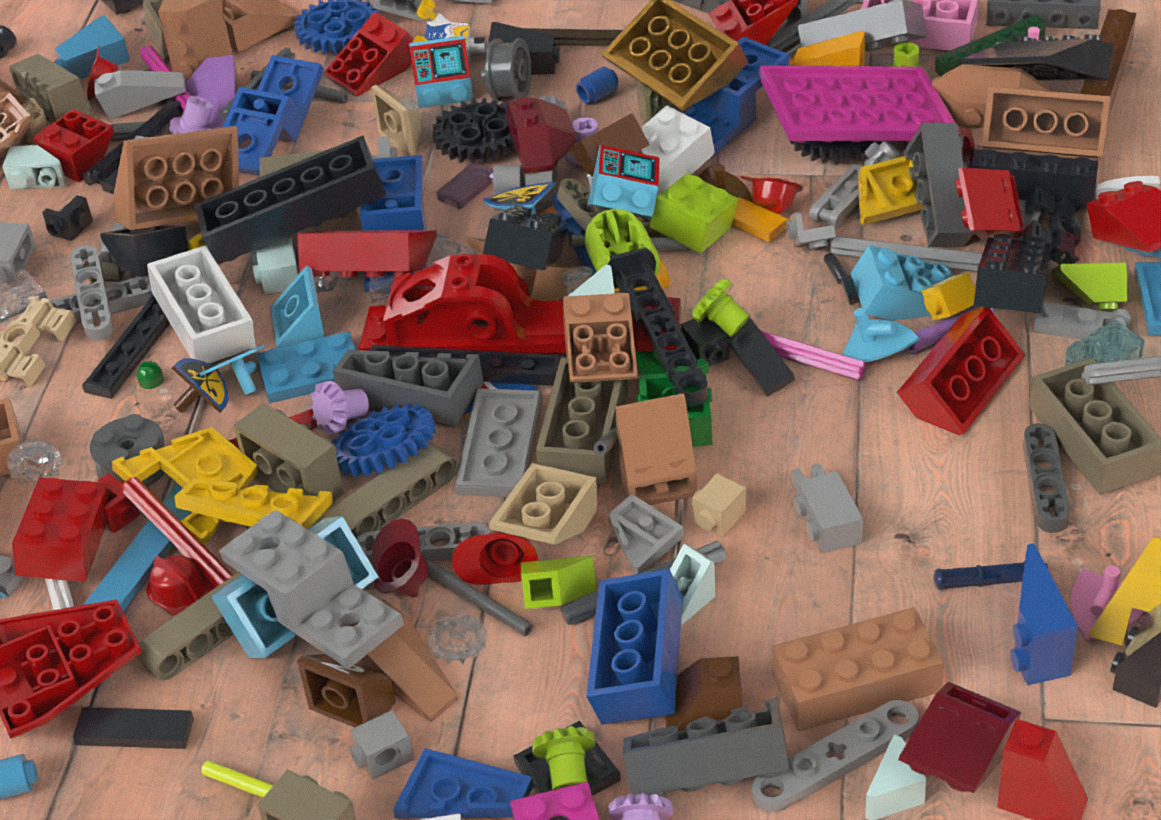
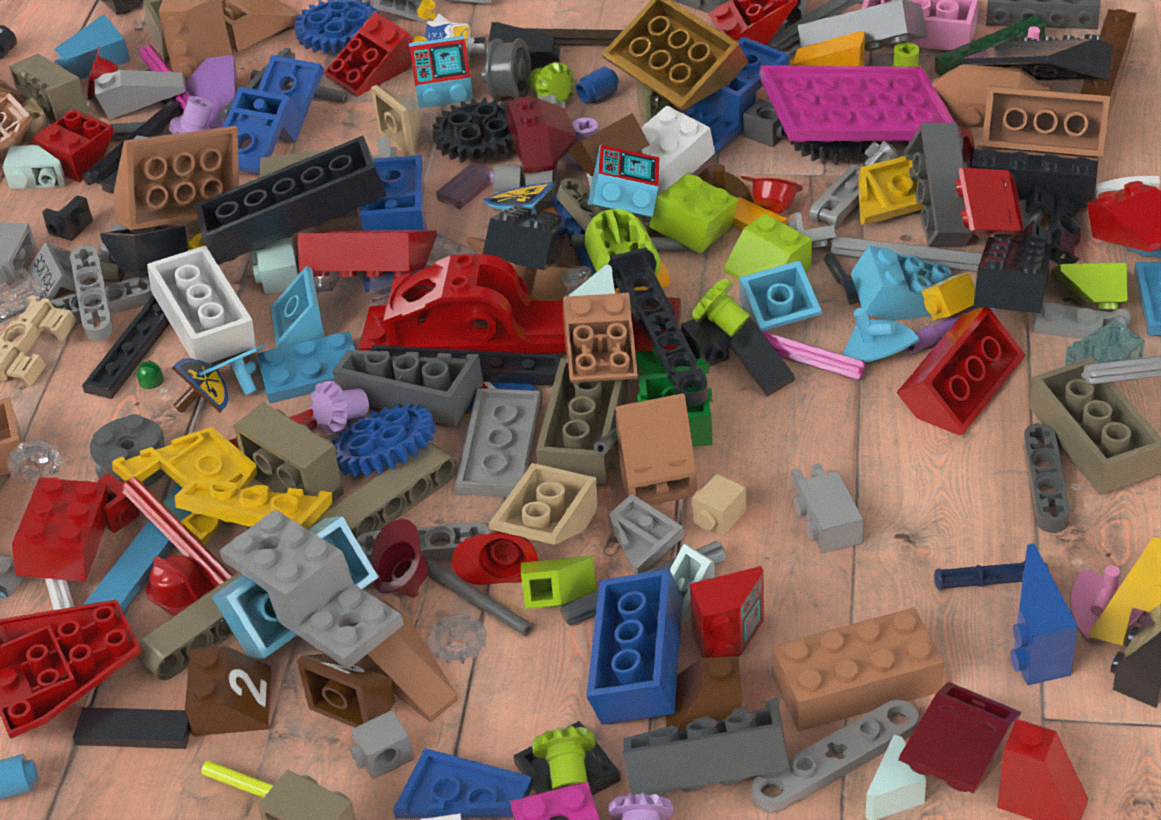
none -> light grey panel [27,242,88,301]
none -> reddish brown slope [185,646,272,736]
none -> lime gear [528,62,577,104]
none -> red slope [690,566,764,658]
none -> lime slope [724,214,812,280]
none -> medium azure slope [739,261,822,331]
none -> dark grey brick [743,99,787,148]

